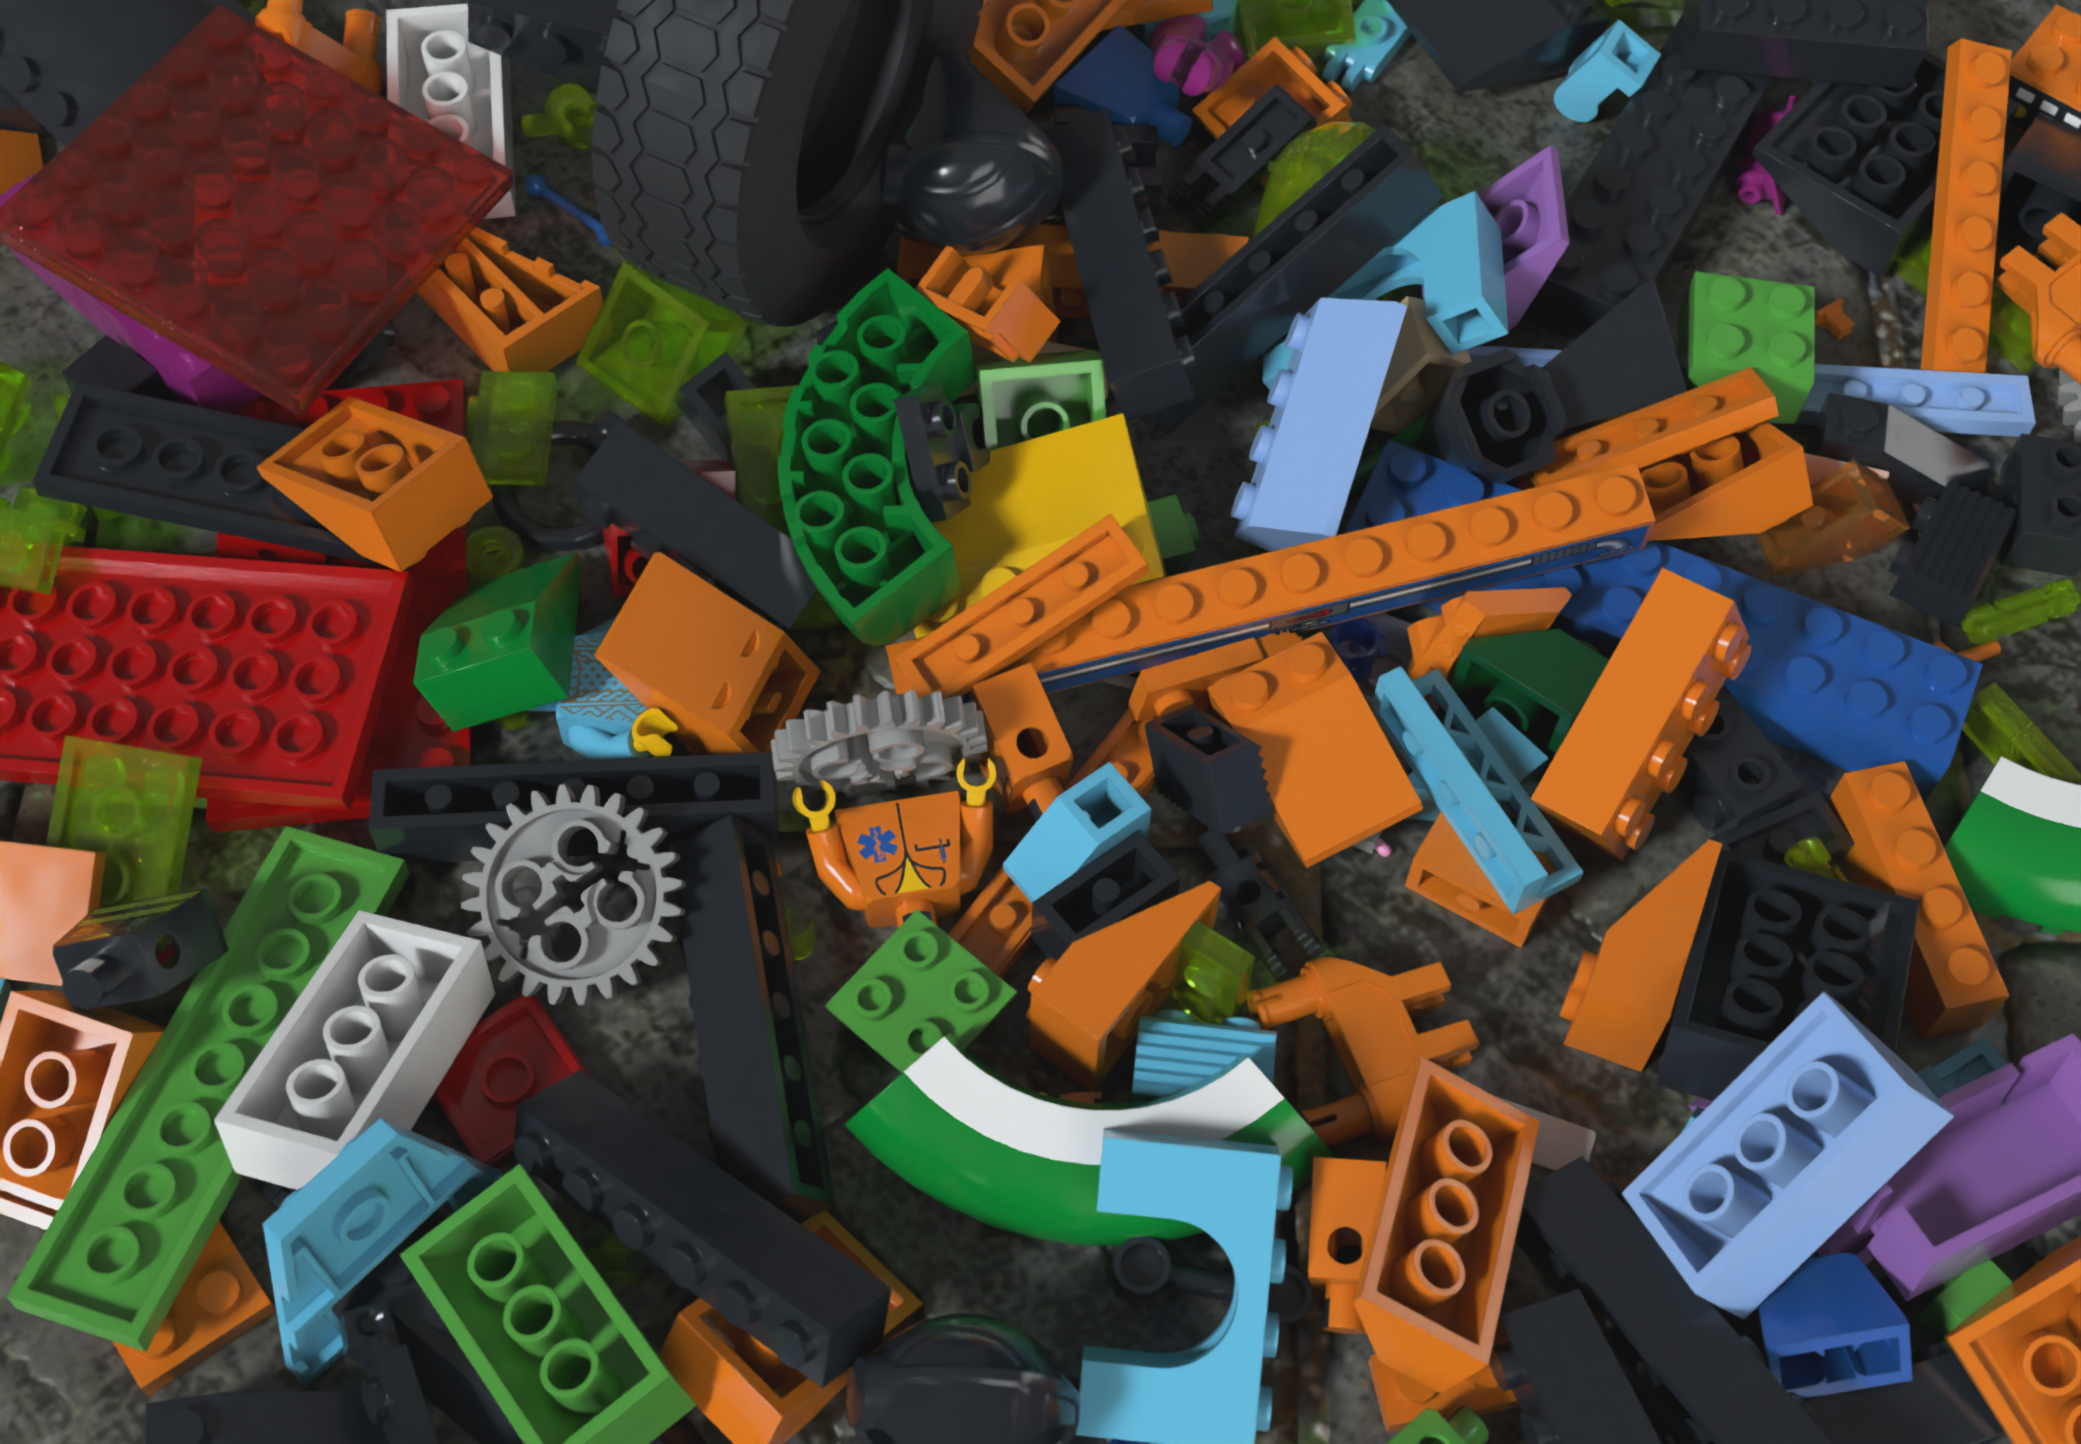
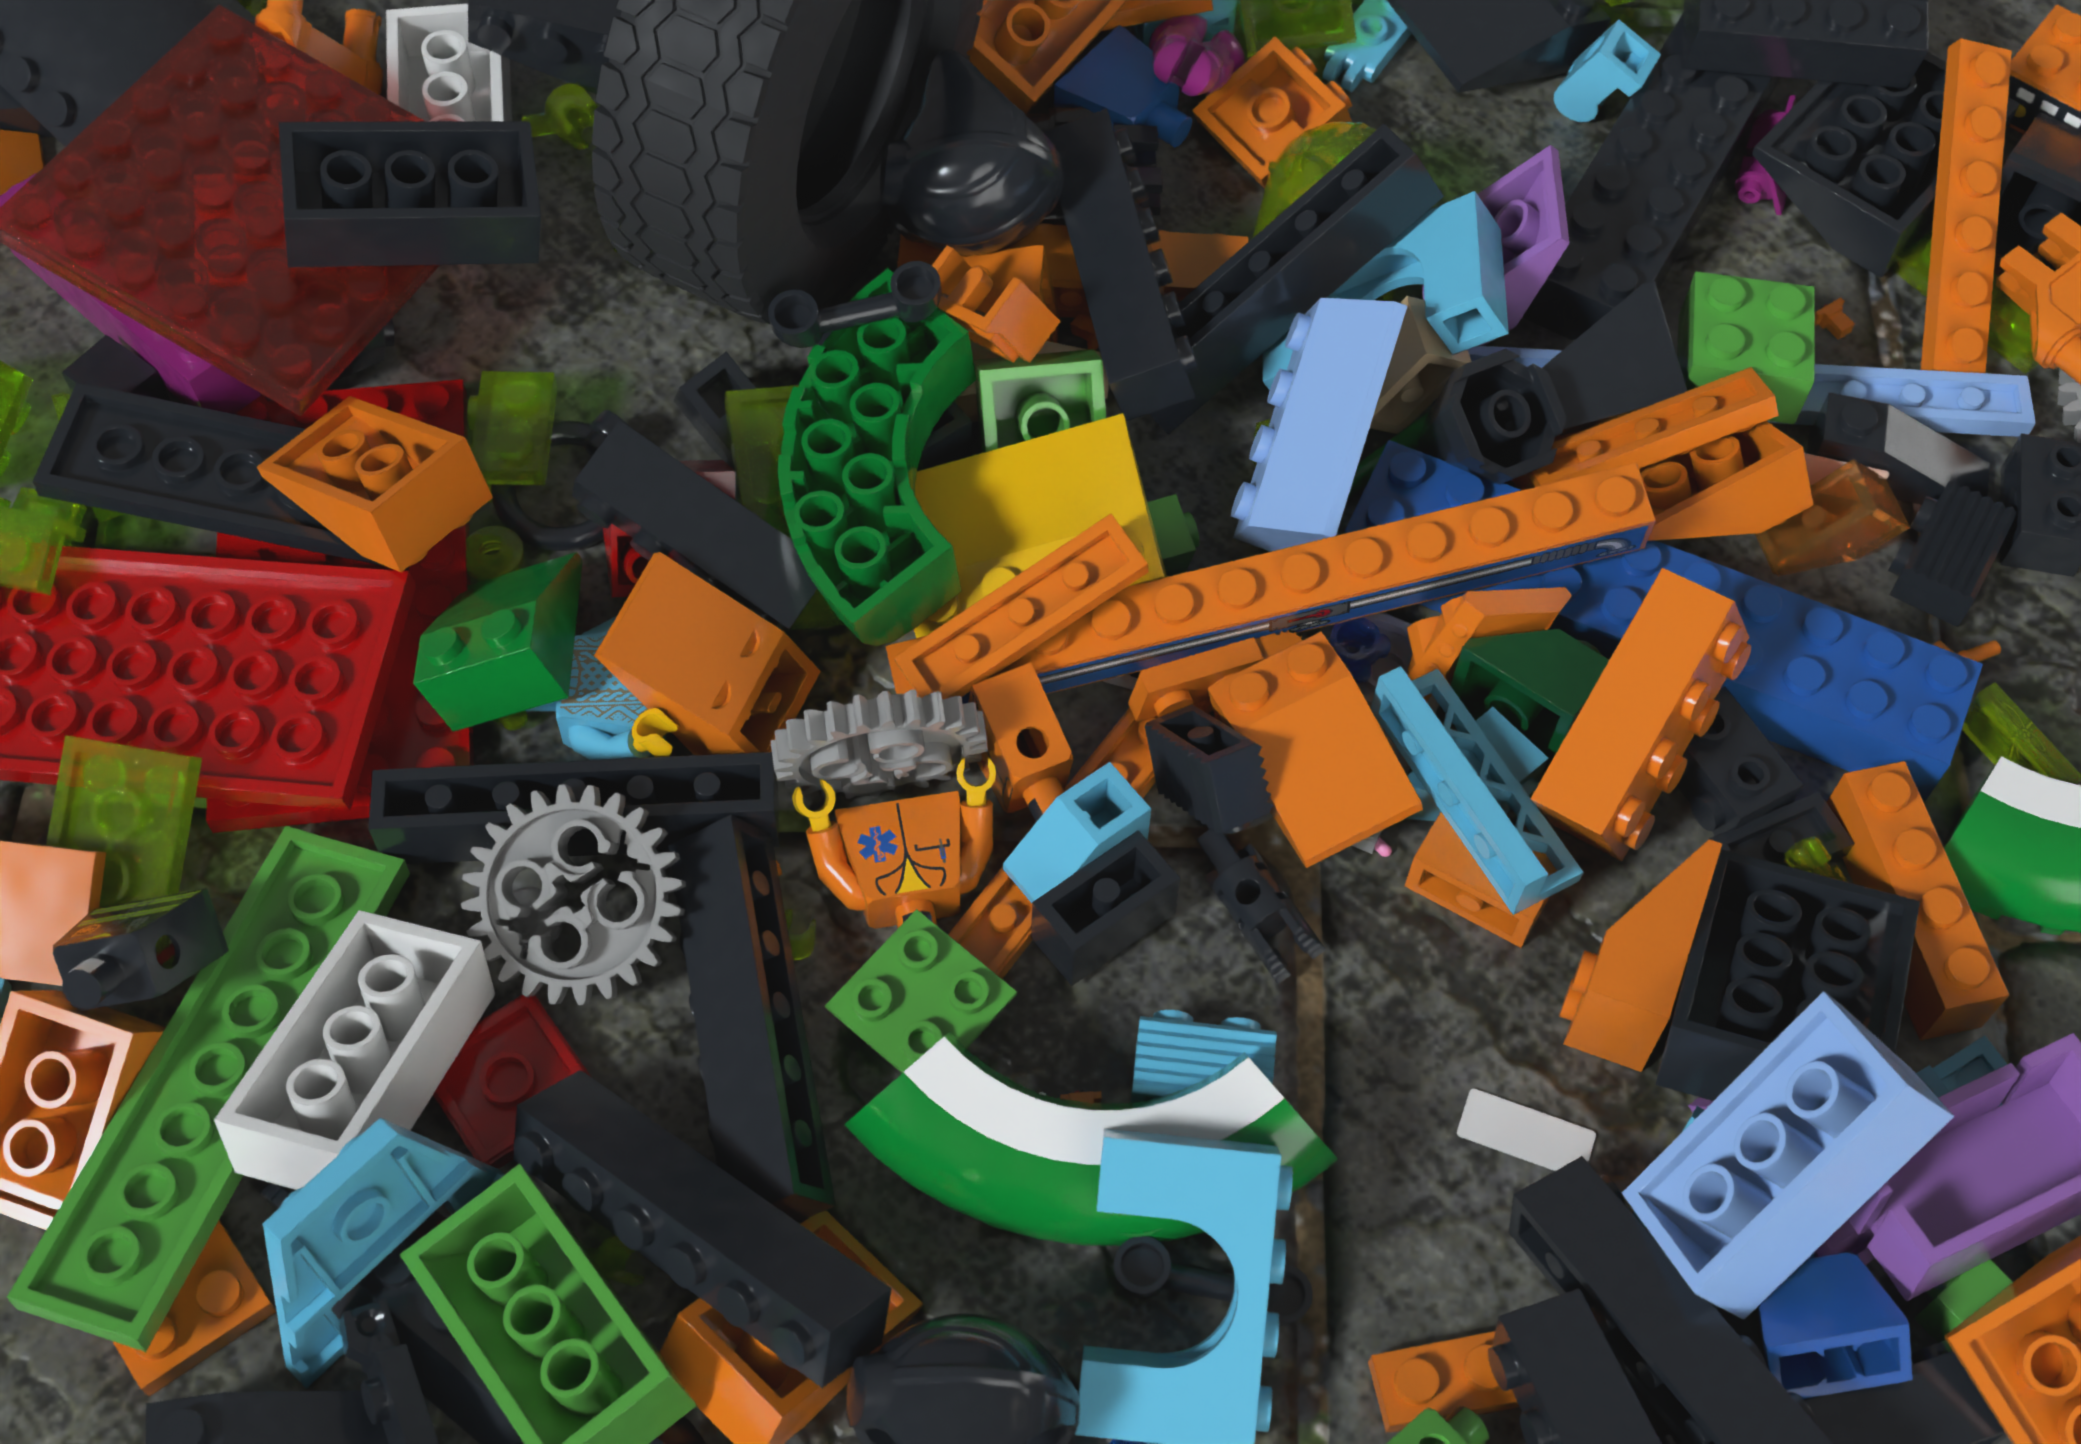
orange wedge [398,212,609,393] -> none
blue hinge [525,174,613,246] -> none
clear neon green slope [575,261,749,426] -> none
black plate [894,382,990,523] -> none
orange slope [1027,881,1221,1092] -> none
black hinge [1168,84,1318,233] -> none
clear neon green plate [1173,921,1255,1025] -> none
orange connector [1246,957,1479,1148] -> none
orange torso [1308,1157,1387,1334] -> none
orange slope [1353,1056,1540,1394] -> none
clear neon green axle [1961,578,2081,644] -> none
none -> black brick [279,121,541,267]
none -> black bar [768,261,942,348]
none -> orange piece [1070,313,1099,351]

